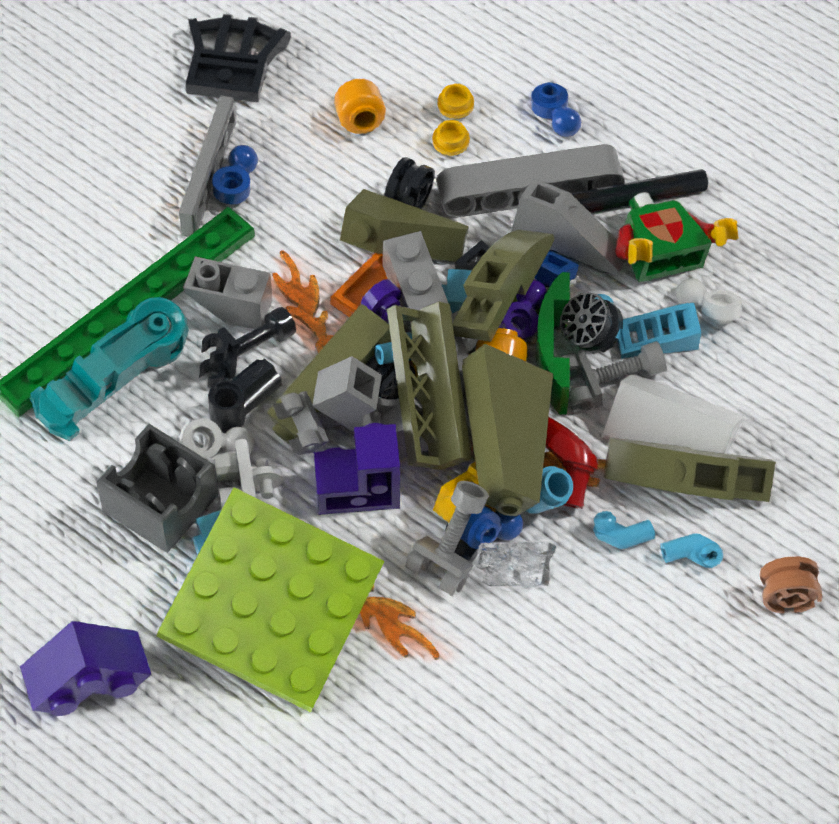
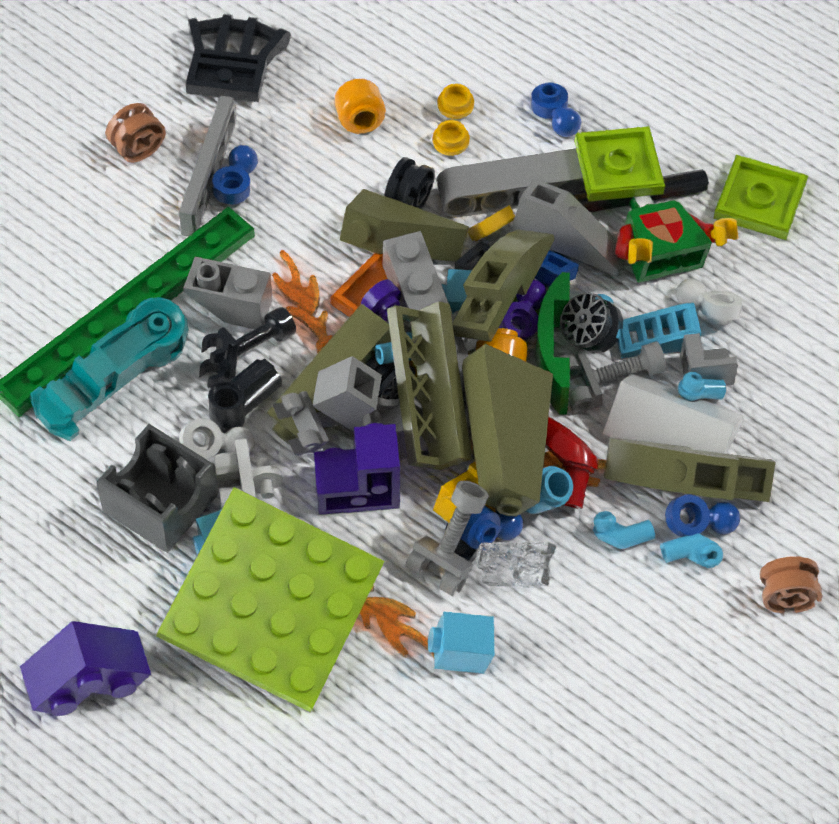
none -> nougat wheel [105,103,166,163]
none -> medium azure brick [428,612,495,674]
none -> yellow tile [468,205,515,242]
none -> lime tile [574,126,665,201]
none -> blue plate [665,494,740,537]
none -> medium azure arm [678,372,726,401]
none -> light grey panel [680,333,738,386]
none -> lime tile [713,154,809,240]

